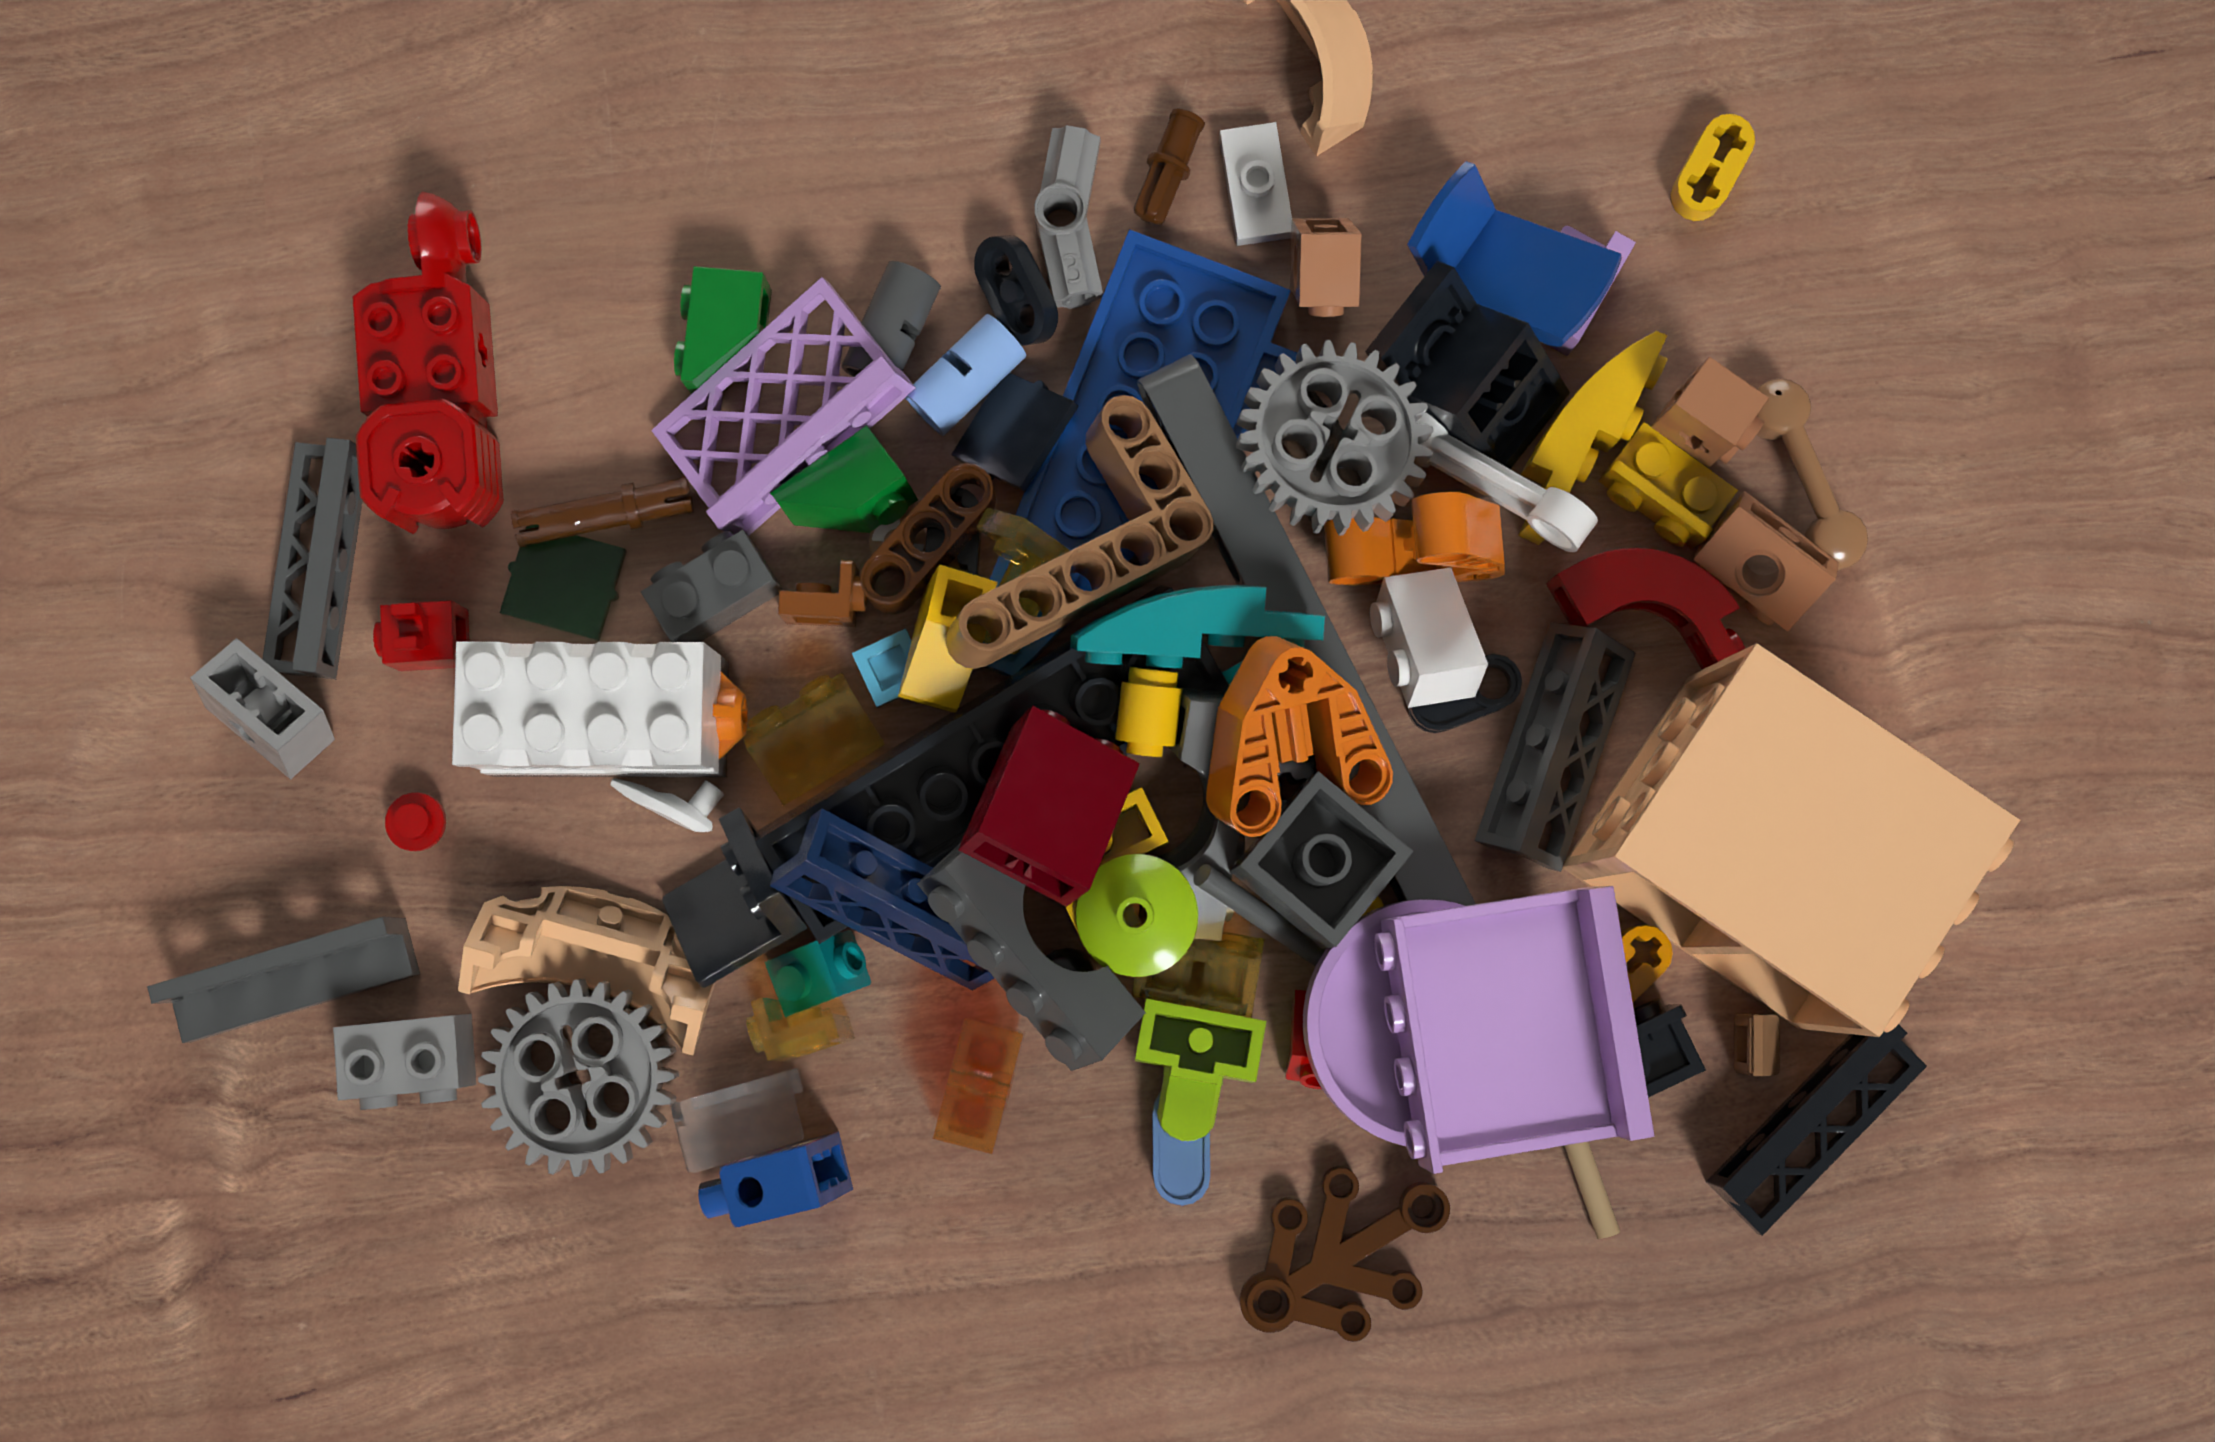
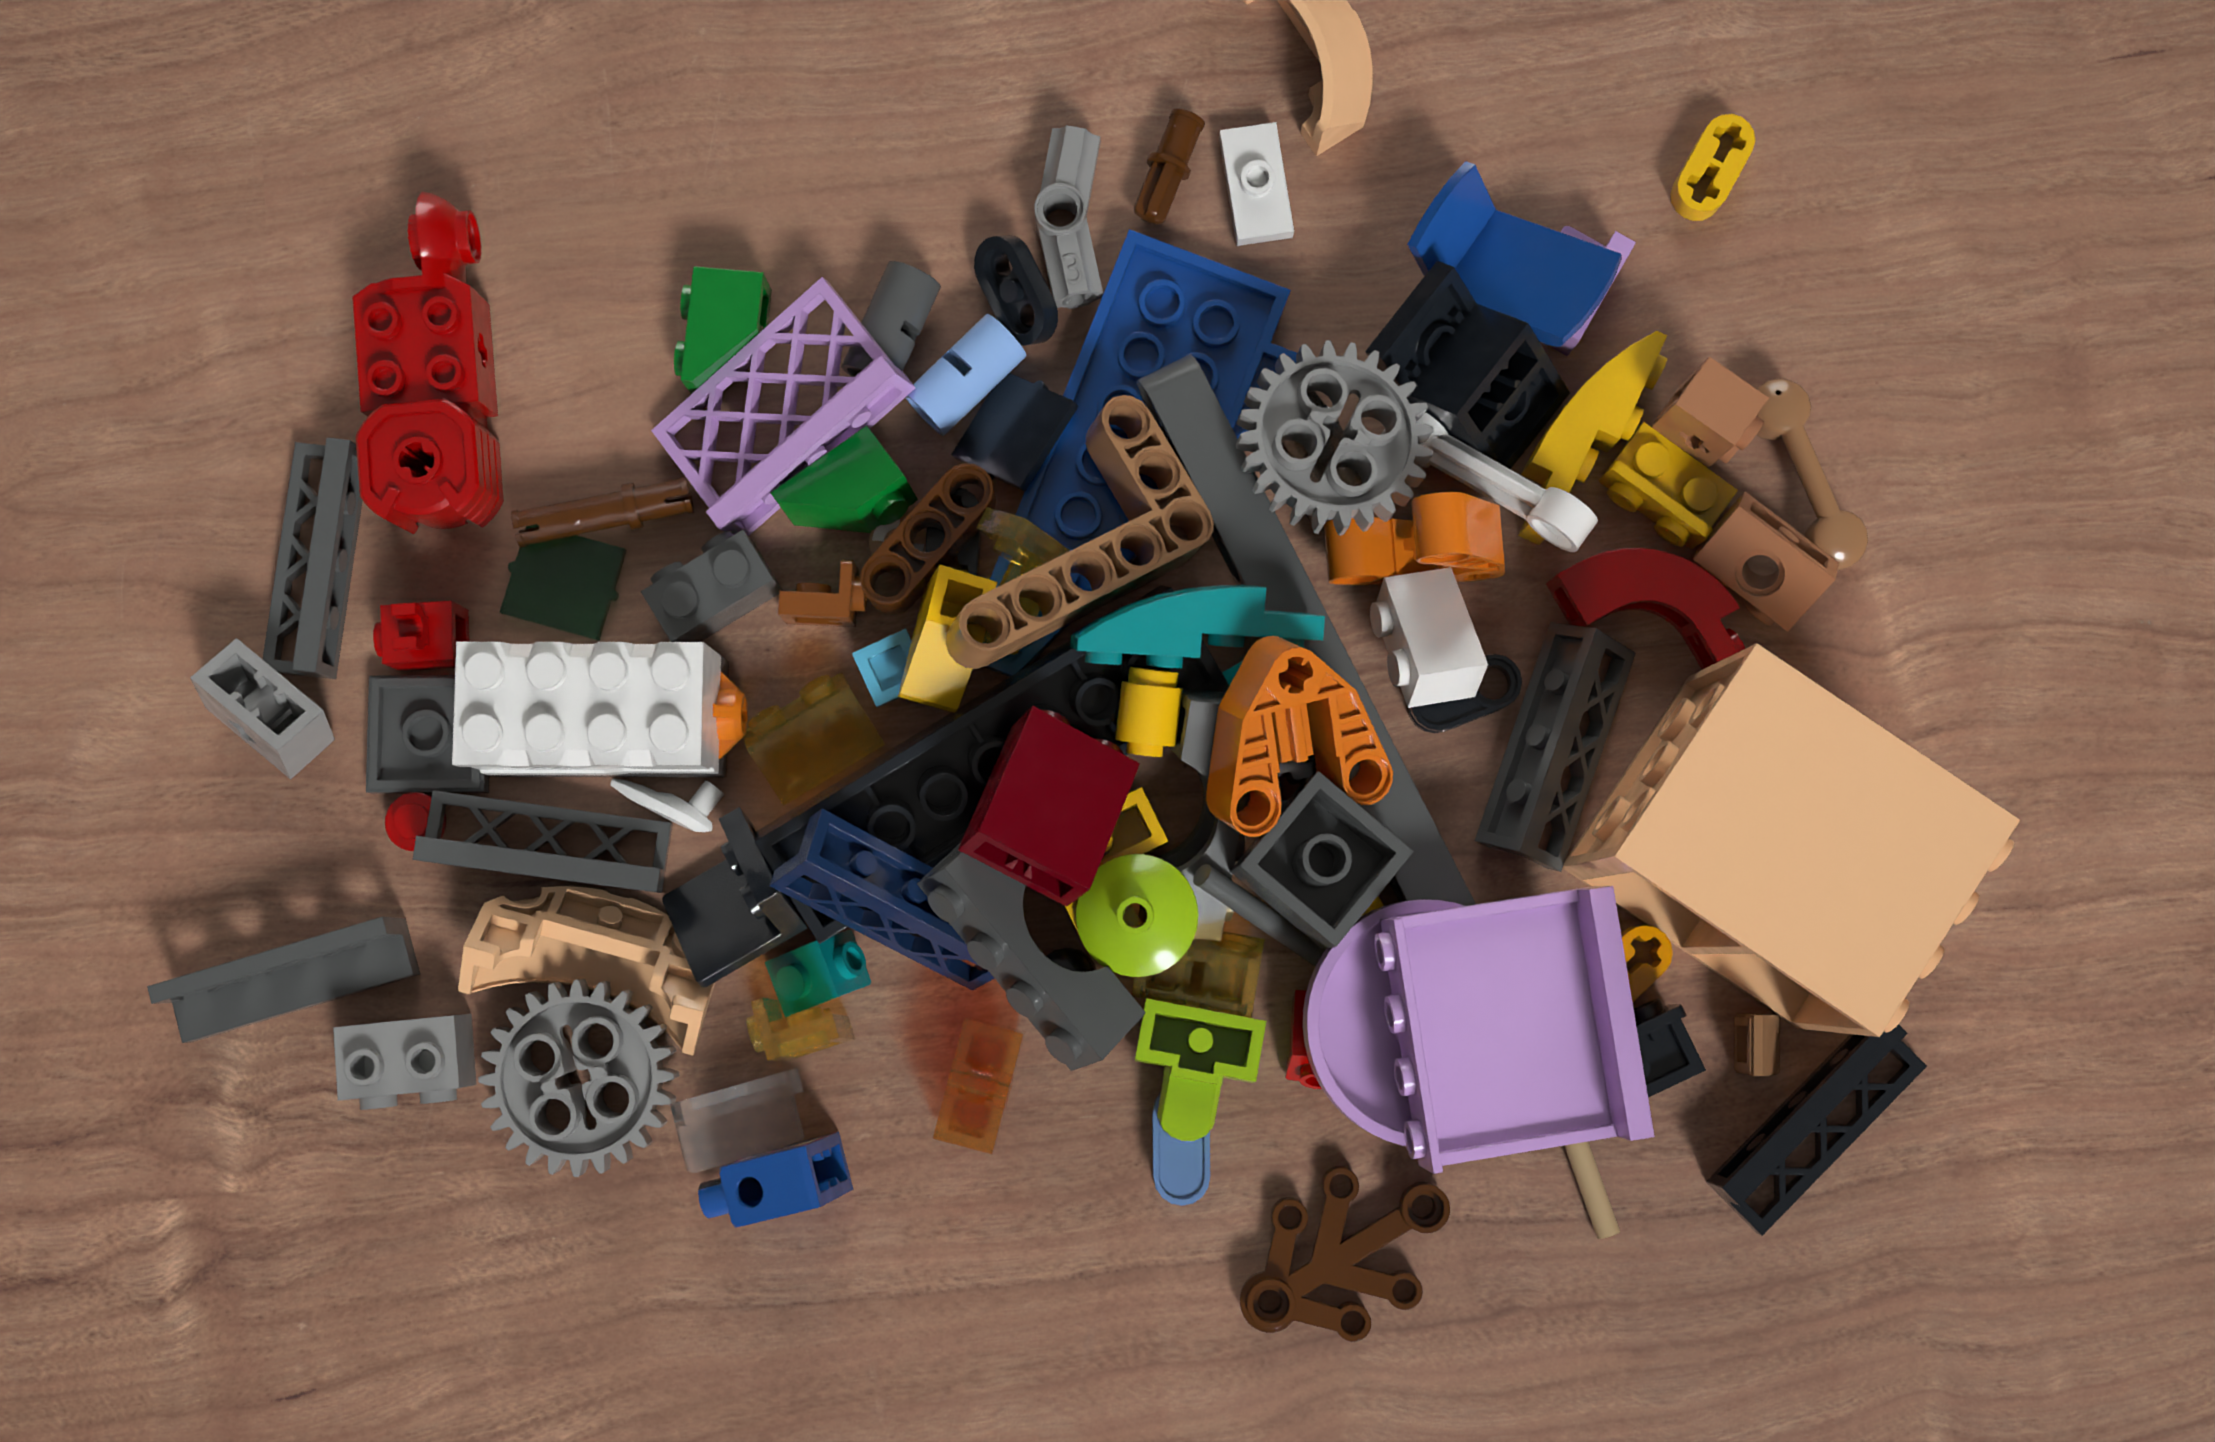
nougat brick [1290,218,1362,317] -> none
none -> dark grey tile [366,675,490,794]
none -> dark grey fence [412,790,673,893]

